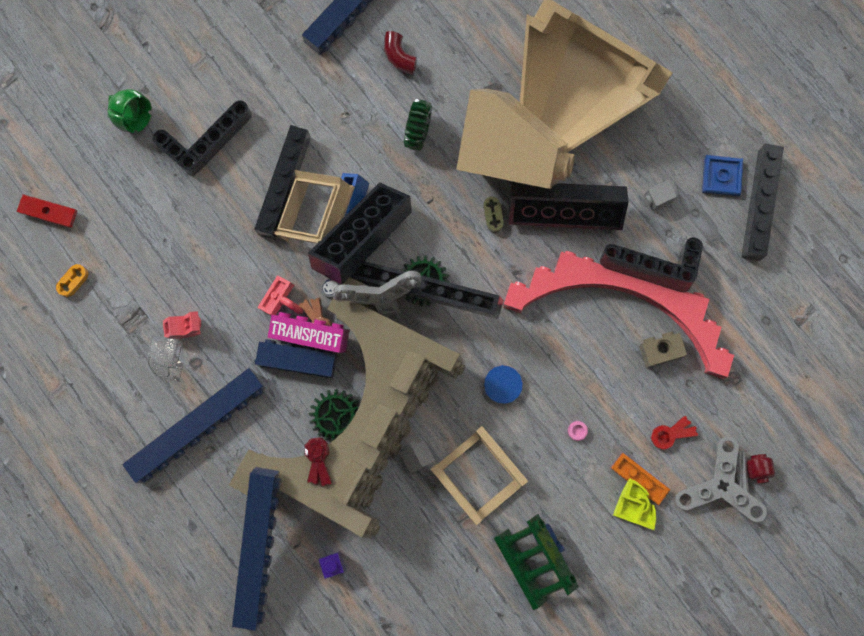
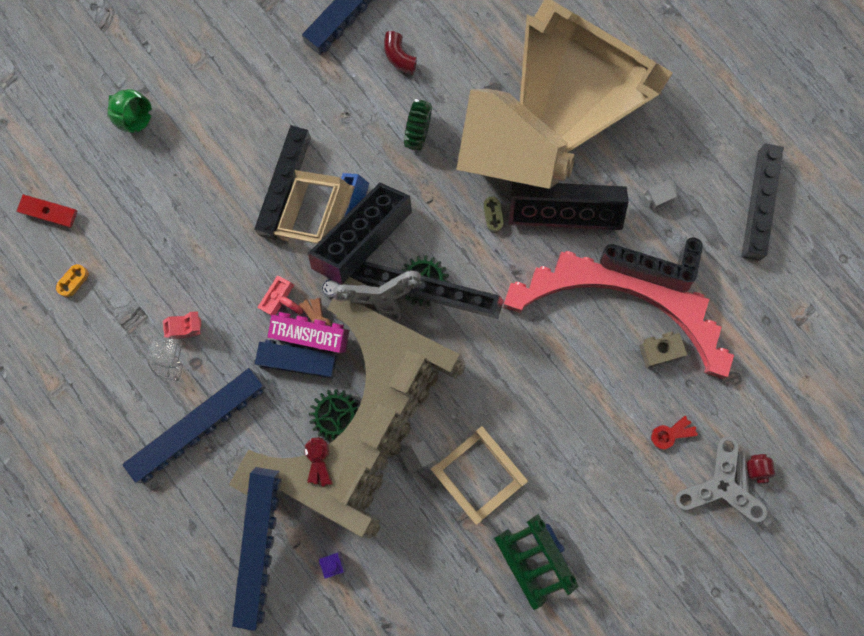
black beam [153,100,252,175] -> none
blue tile [484,365,523,404] -> none
bright pink tile [568,421,588,441] -> none
orange tile [610,453,670,505] -> none
neon yellow brick [613,479,656,530] -> none
blue tile [702,155,743,196] -> none

